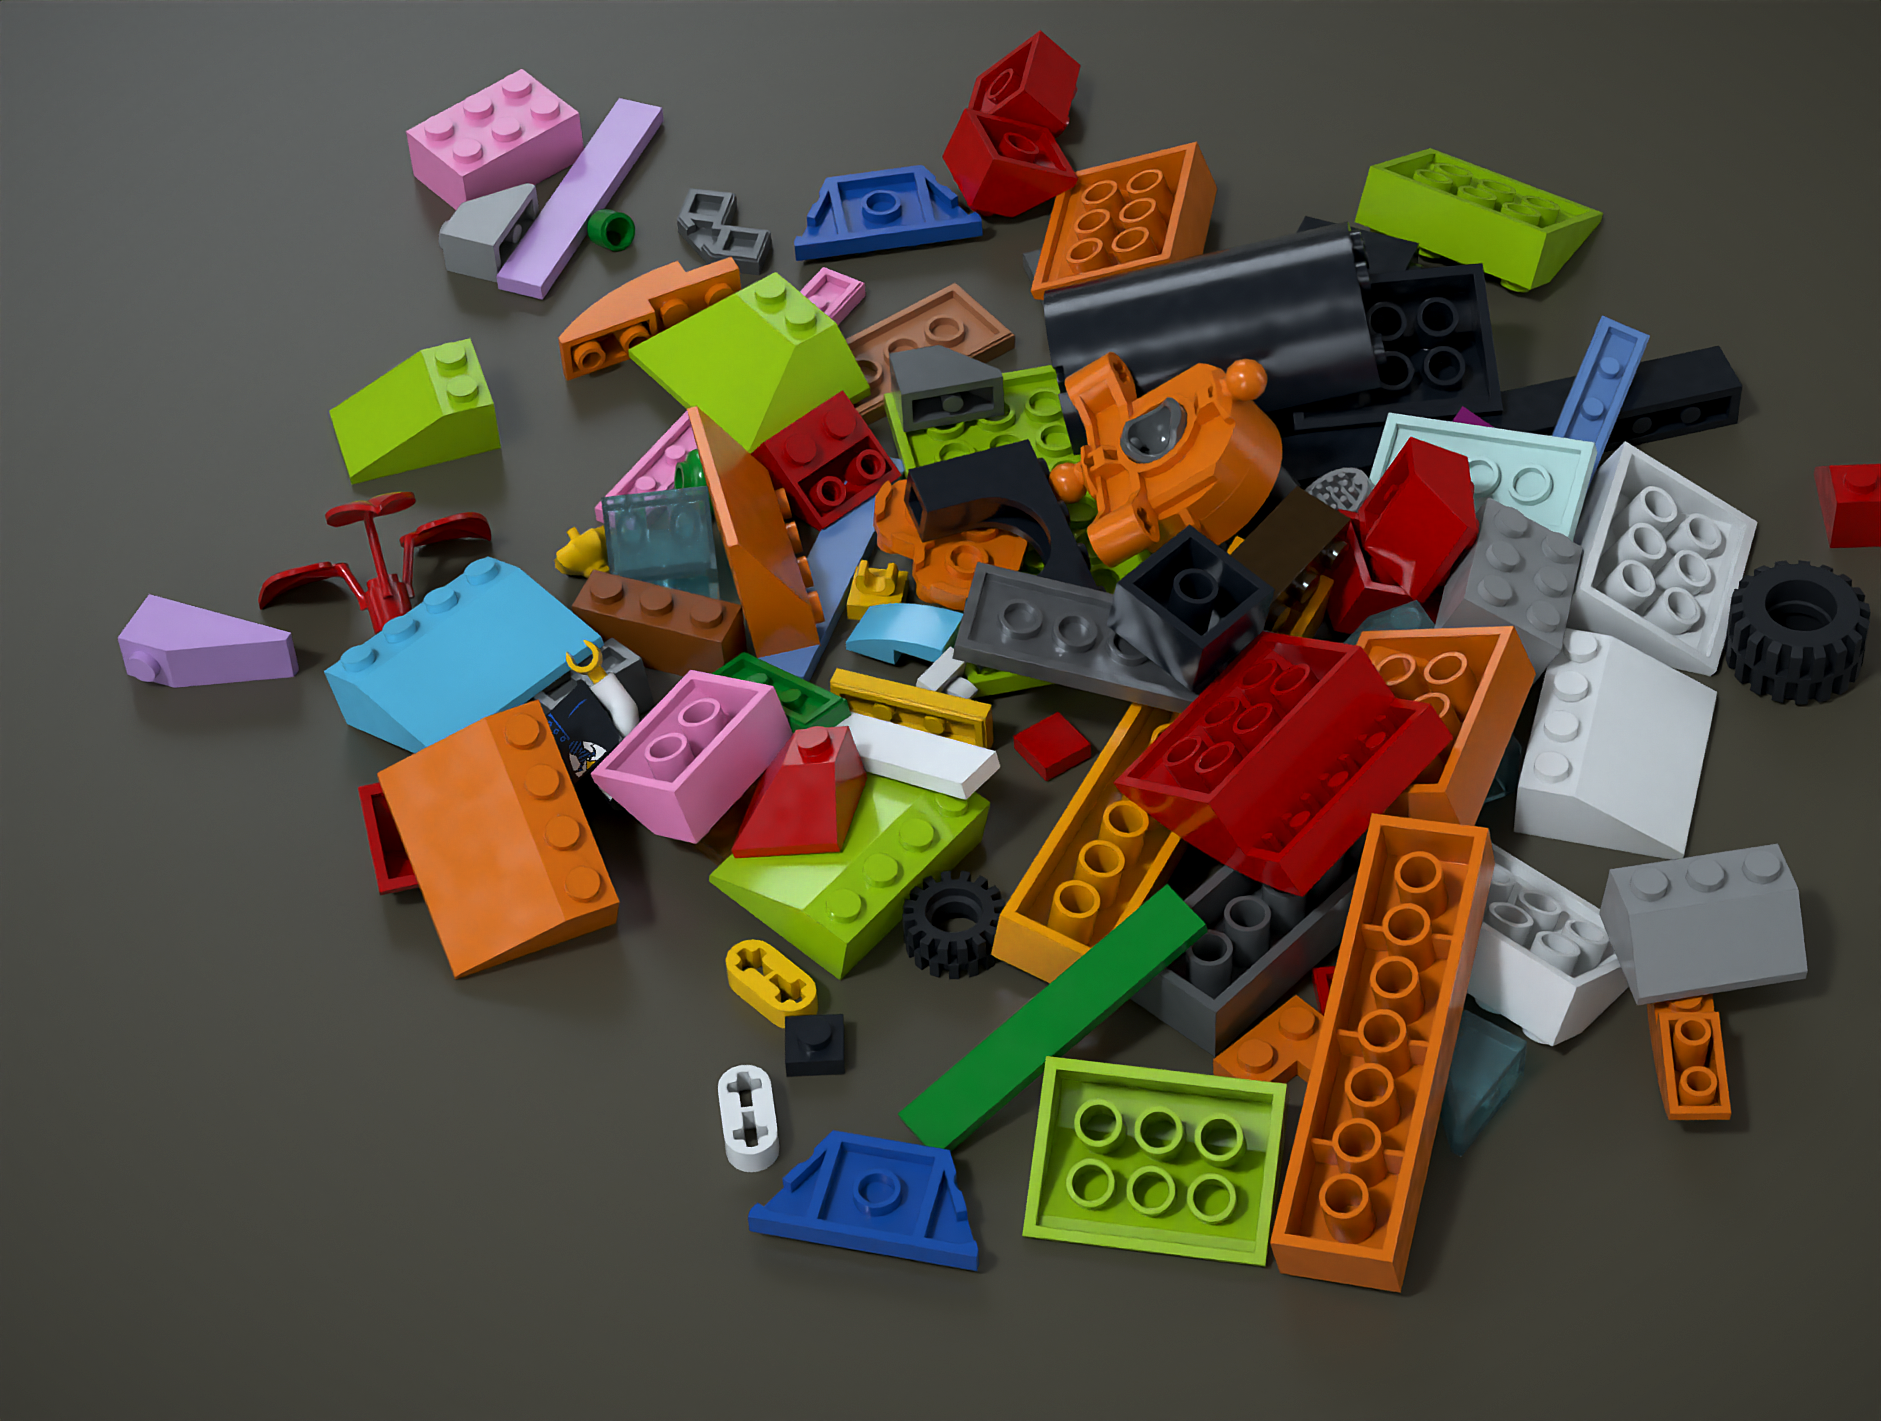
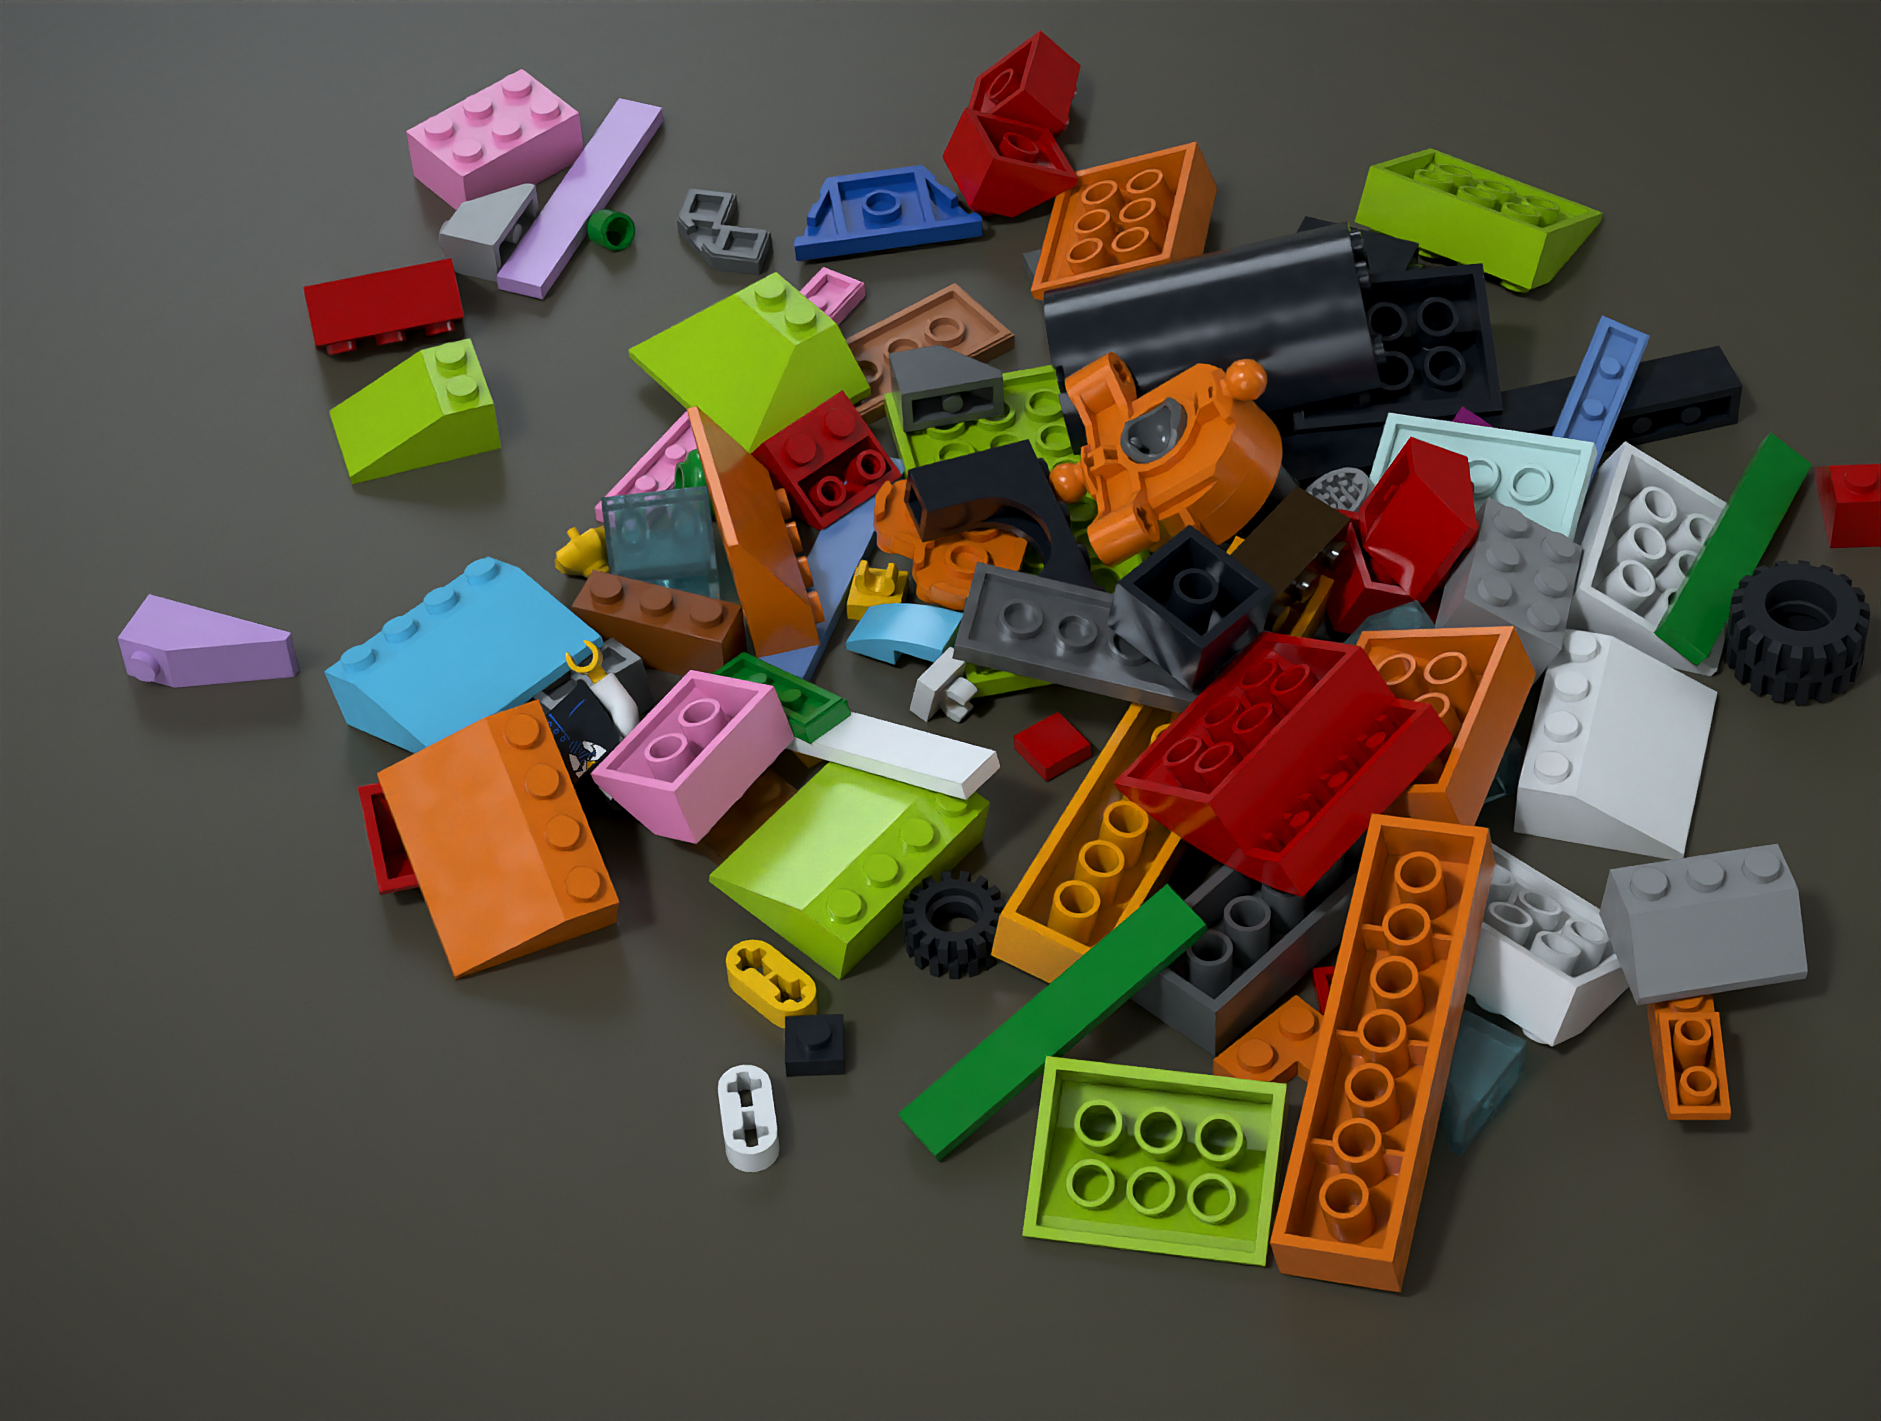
red plant [258,492,491,635] -> none
orange slope [558,257,741,381] -> none
red slope [731,726,867,858] -> none
blue wing [748,1130,979,1271] -> none
yellow tile [830,668,994,749] -> none
none -> red slope [303,258,464,356]
none -> green tile [1654,432,1812,666]

